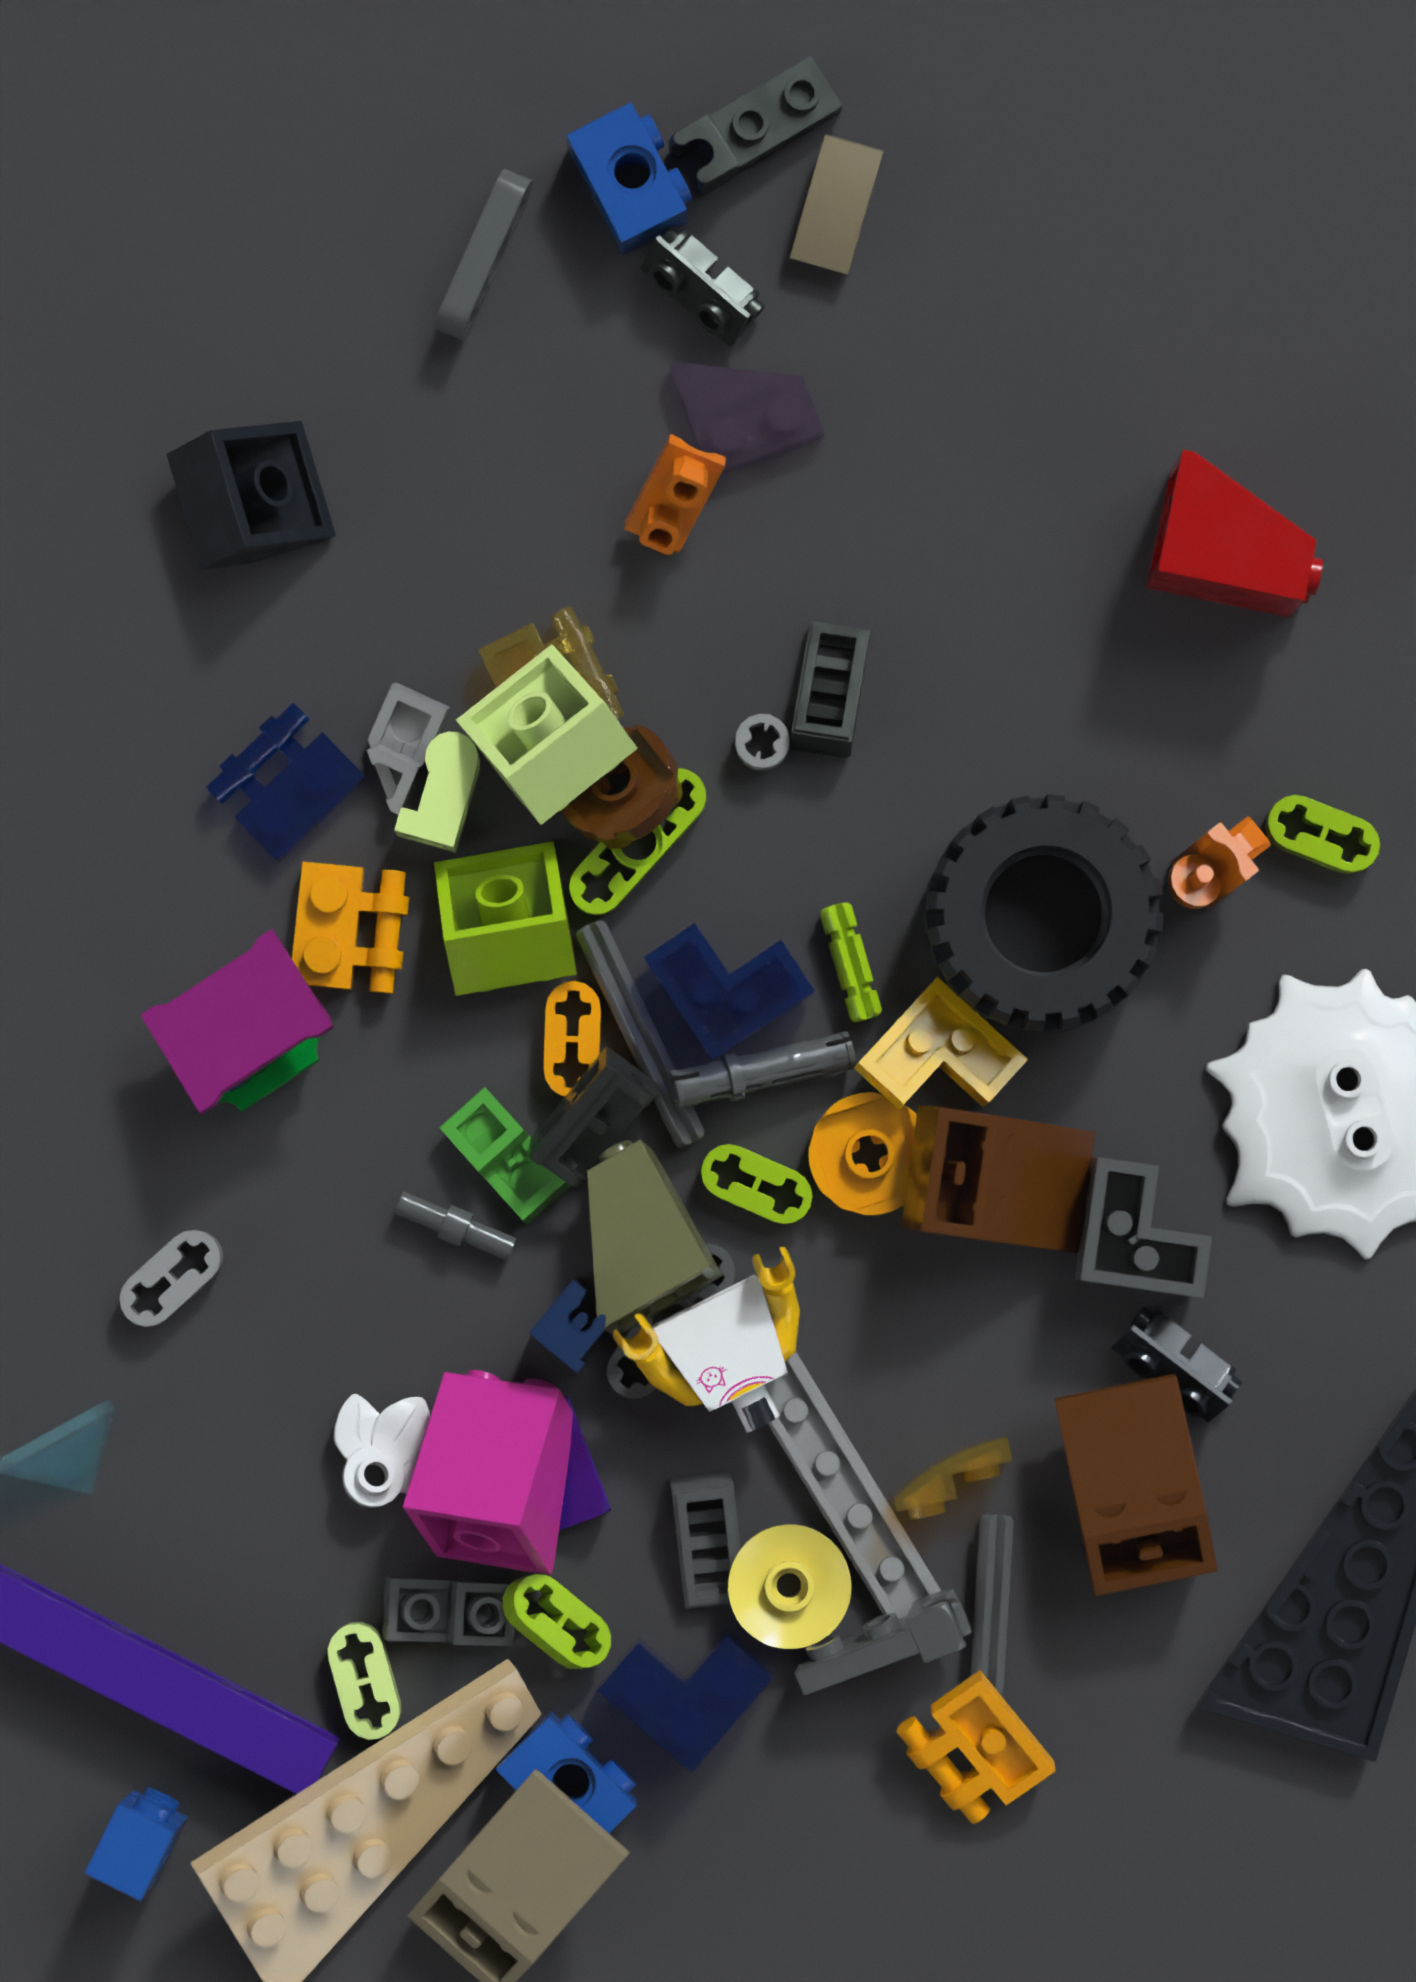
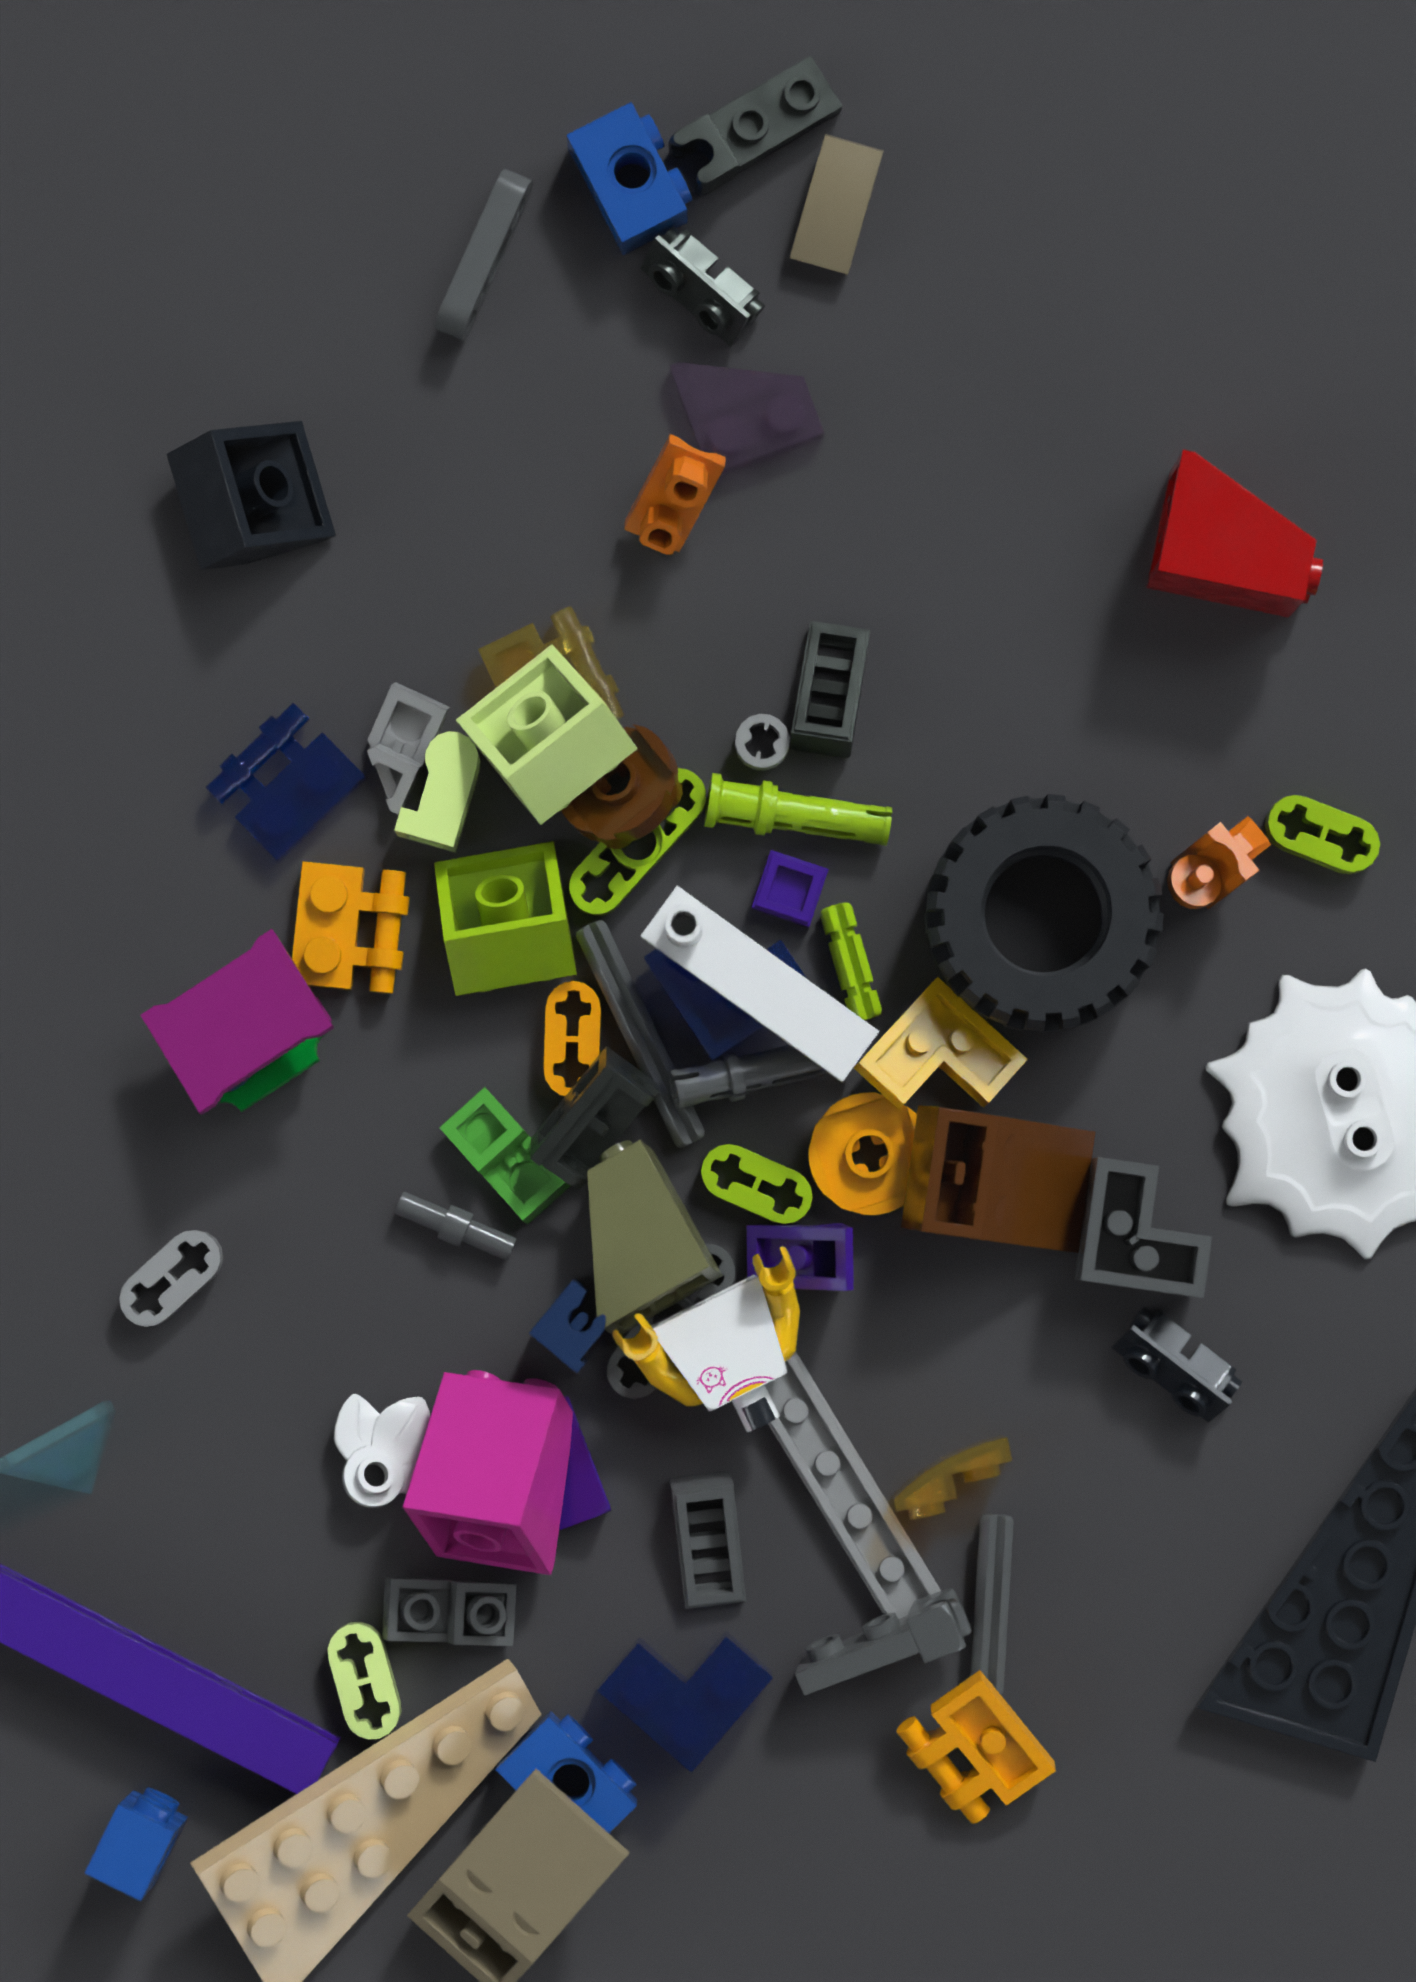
lime beam [502,1574,611,1669] -> none
light yellow dish [728,1524,852,1649] -> none
reddish brown slope [1054,1374,1218,1596] -> none
none -> white piece [641,886,879,1082]
none -> lime pin [704,773,892,846]
none -> dark purple slope [747,1223,854,1291]
none -> dark purple tile [751,850,829,928]

